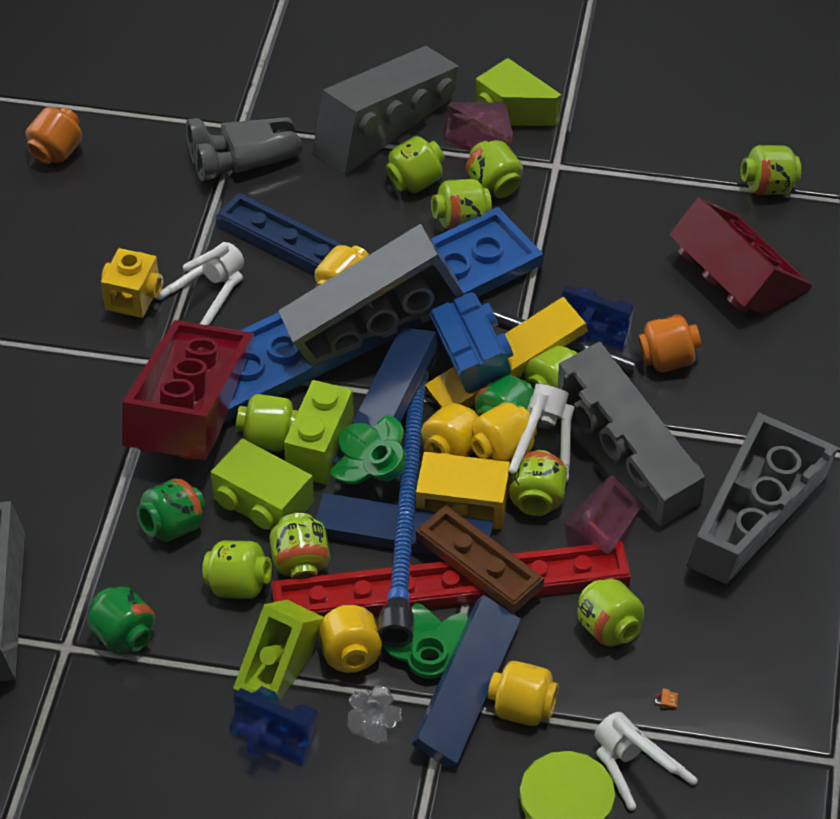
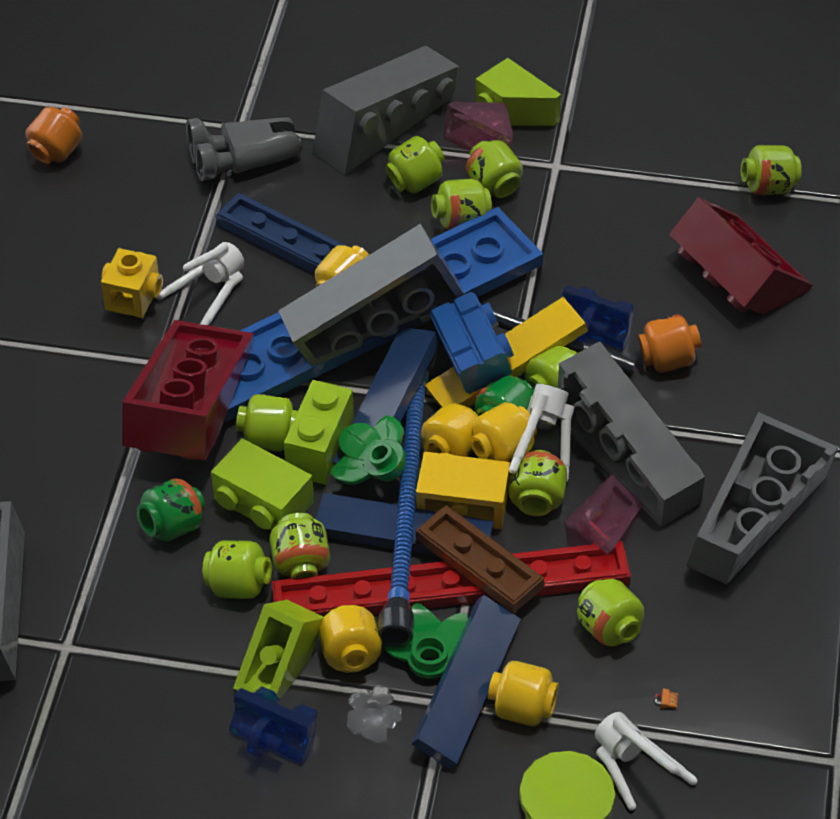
green head [87,587,155,654] -> none

